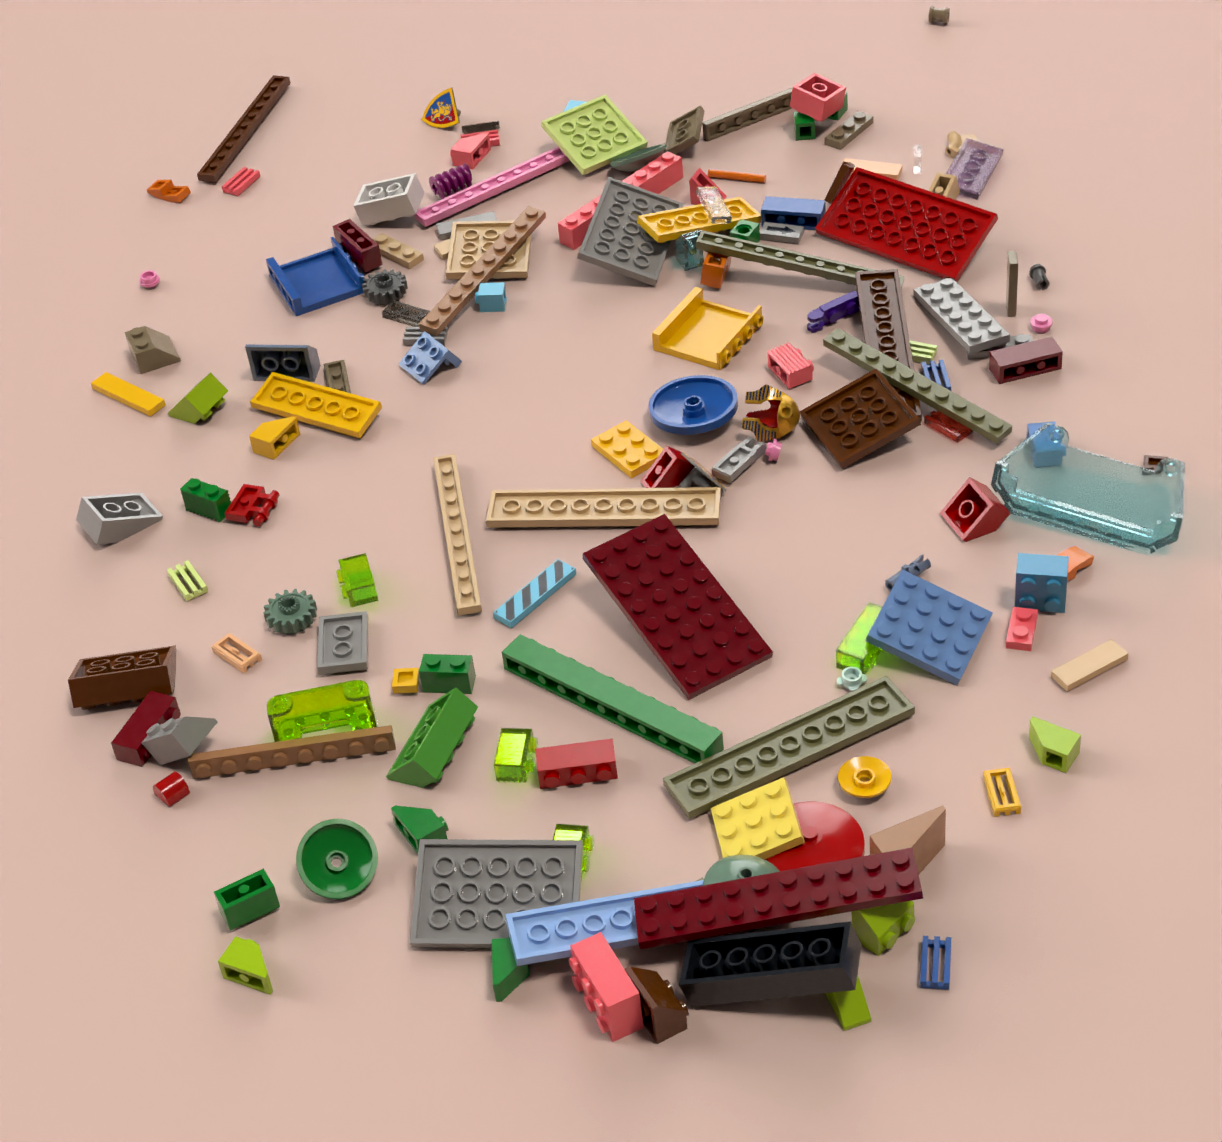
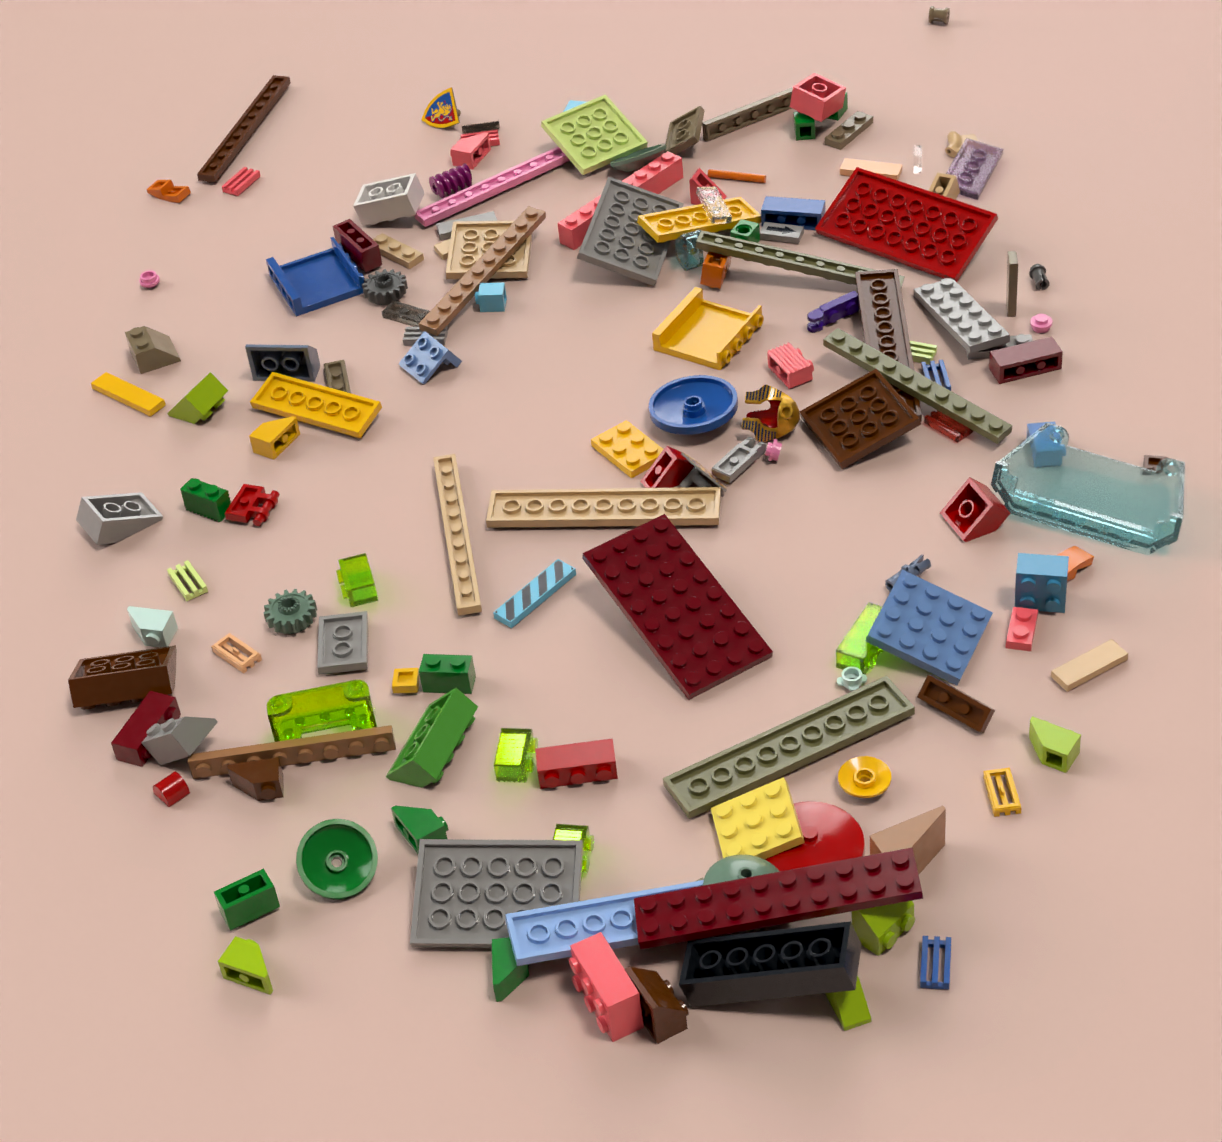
brick [502,634,724,764] -> none
reddish brown slope [824,161,855,204] -> none
none -> light aqua slope [127,606,178,647]
none -> reddish brown slope [227,757,284,801]
none -> reddish brown plate [917,674,995,733]

